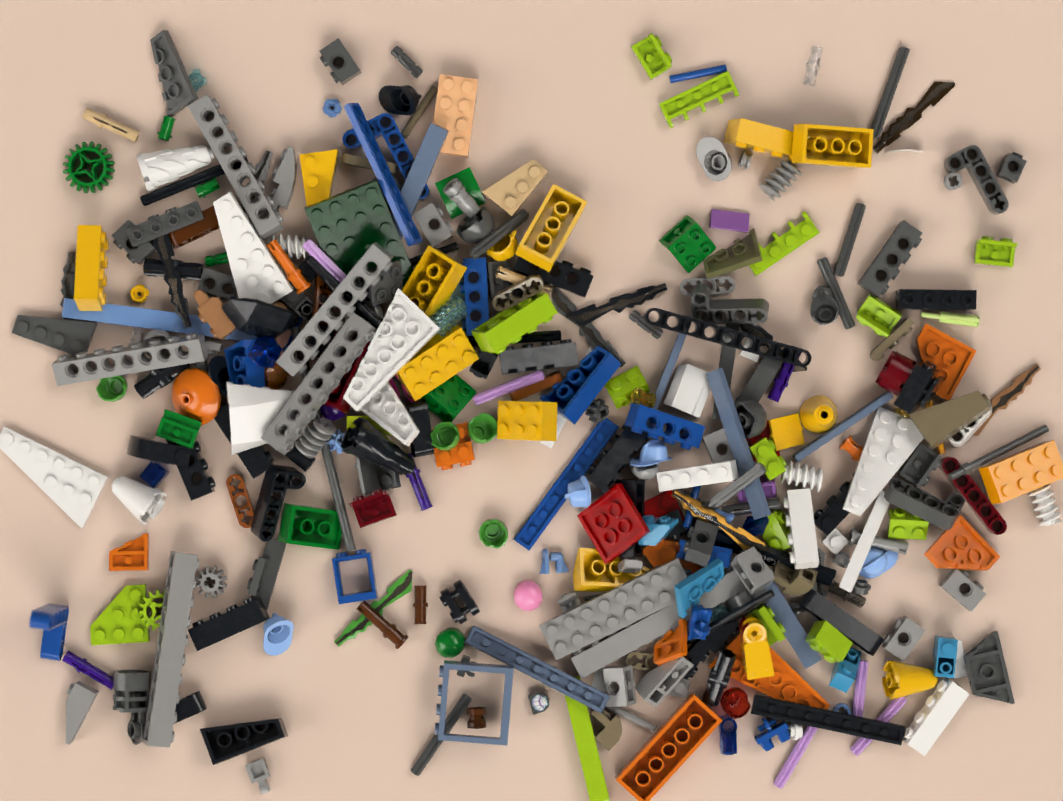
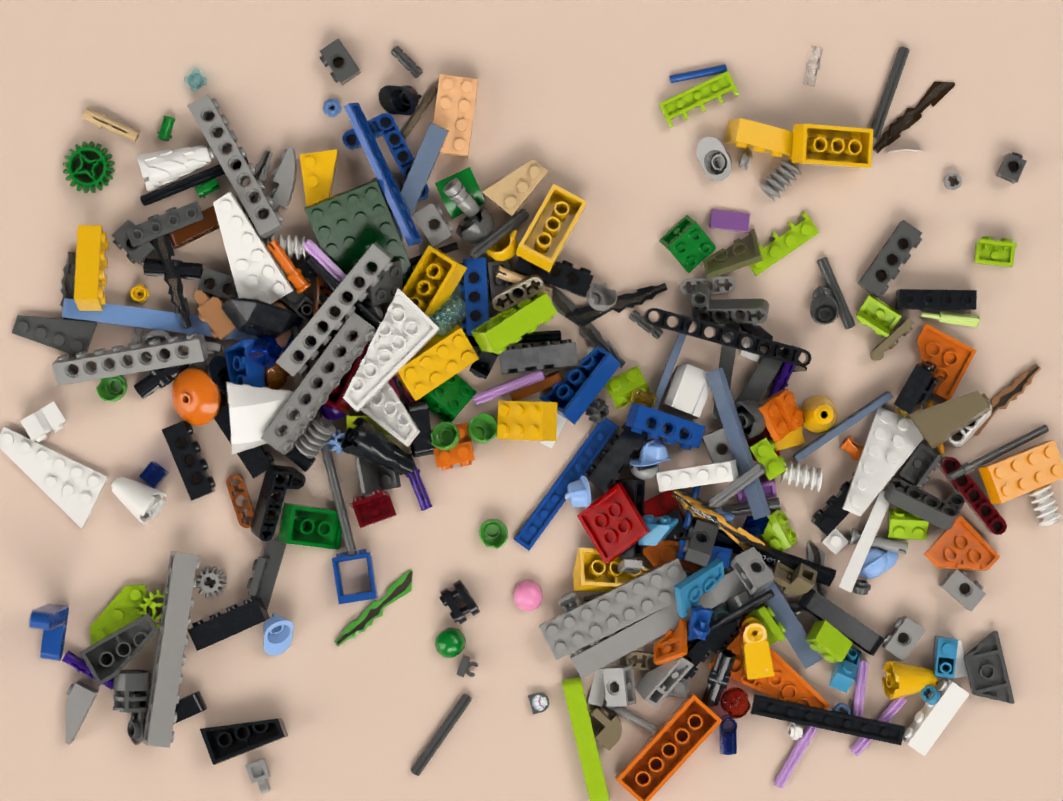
orange wing [109,533,149,572] -> none
black arch [127,435,192,467] -> none
dark grey wing [150,30,198,117] -> none
green plate [156,409,202,449] -> none
green axle [205,252,229,267] -> none
dark tan beam [341,153,397,174] -> none
reddish brown pin [357,600,409,649] -> none
reddish brown pin [413,586,428,624] -> none
sand blue window [434,660,514,746] -> none
sand blue tile [465,625,610,713] -> none
reddish brown wheel [467,707,486,729] -> none
medium blue piece [539,548,569,574] -> none
lime bracket [631,33,672,80] -> none
blue hips [754,717,790,752] -> none
white brick [783,488,819,569] -> none
clear smoke axle [828,580,866,608] -> none
light grey plate [833,552,850,568] -> none
dark grey axle [834,203,866,277] -> none
dark red brick [875,351,917,396] -> none
dark grey beam [944,145,1009,215] -> none
none -> white brick [20,402,66,443]
none -> dark grey wedge [80,613,158,686]
none -> light grey hair [586,283,617,311]
none -> orange plate [758,388,805,442]
none -> dark azure bush [920,685,940,705]

